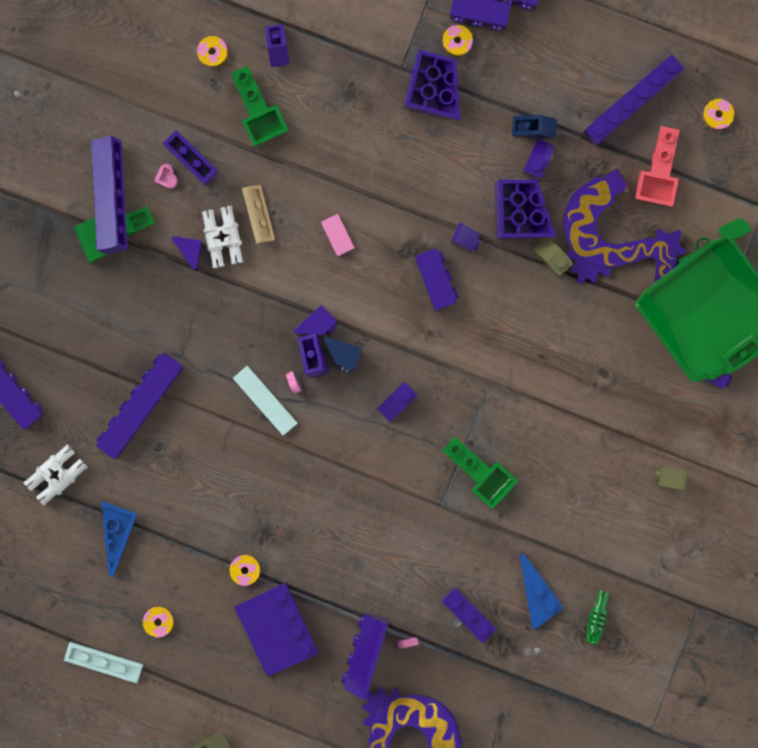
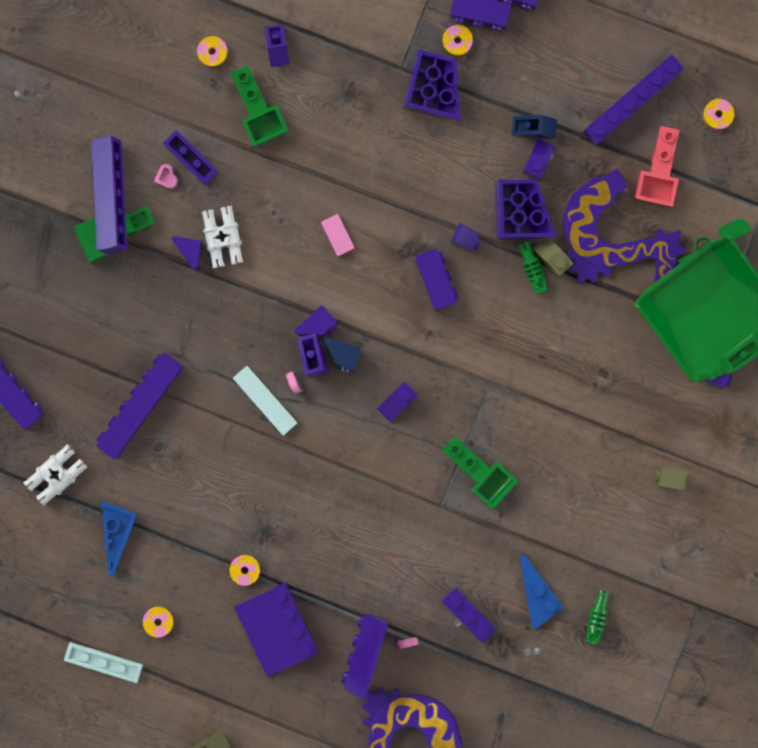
tan plate [242,185,275,244] -> none
none -> green hinge [518,241,548,295]

